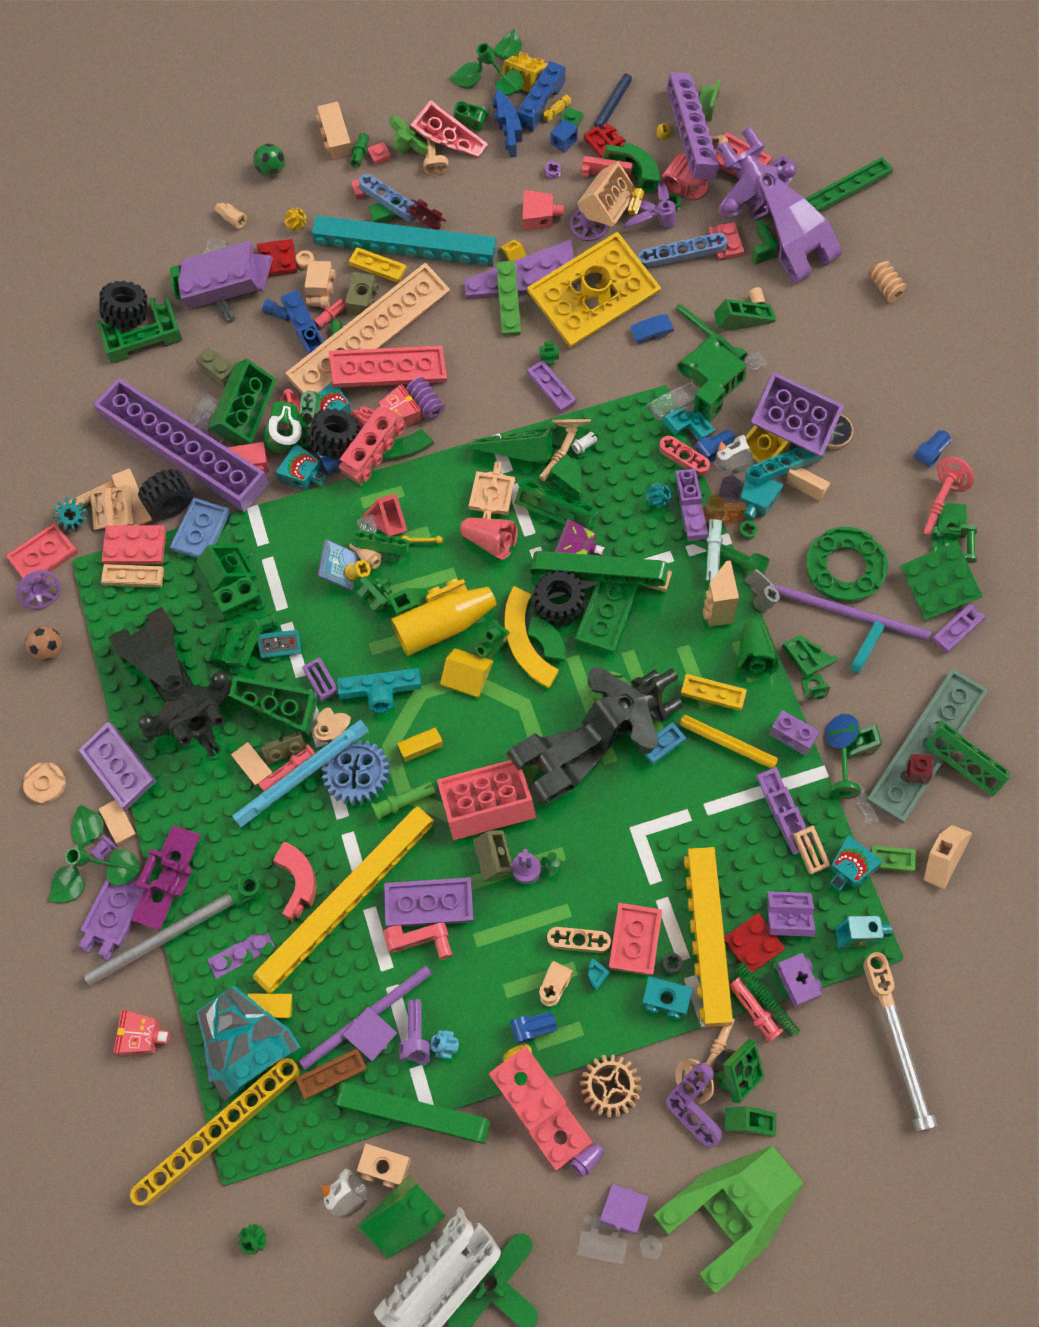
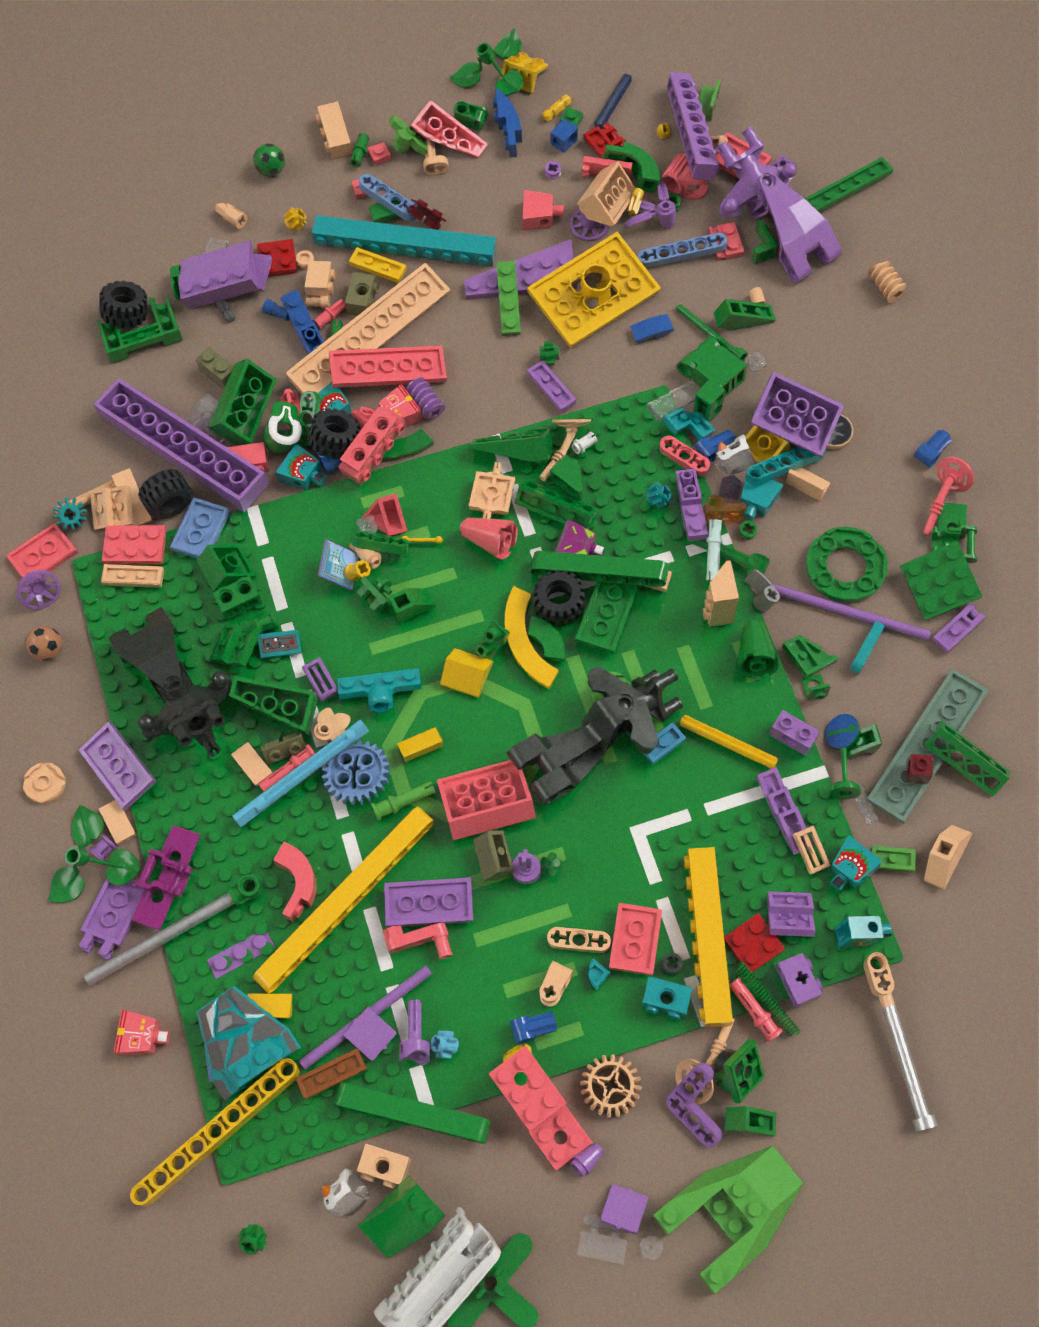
yellow piece [391,578,496,656] -> none
yellow slope [499,240,526,261] -> none
blue arch [517,61,566,132] -> none
yellow plate [681,674,747,711] -> none

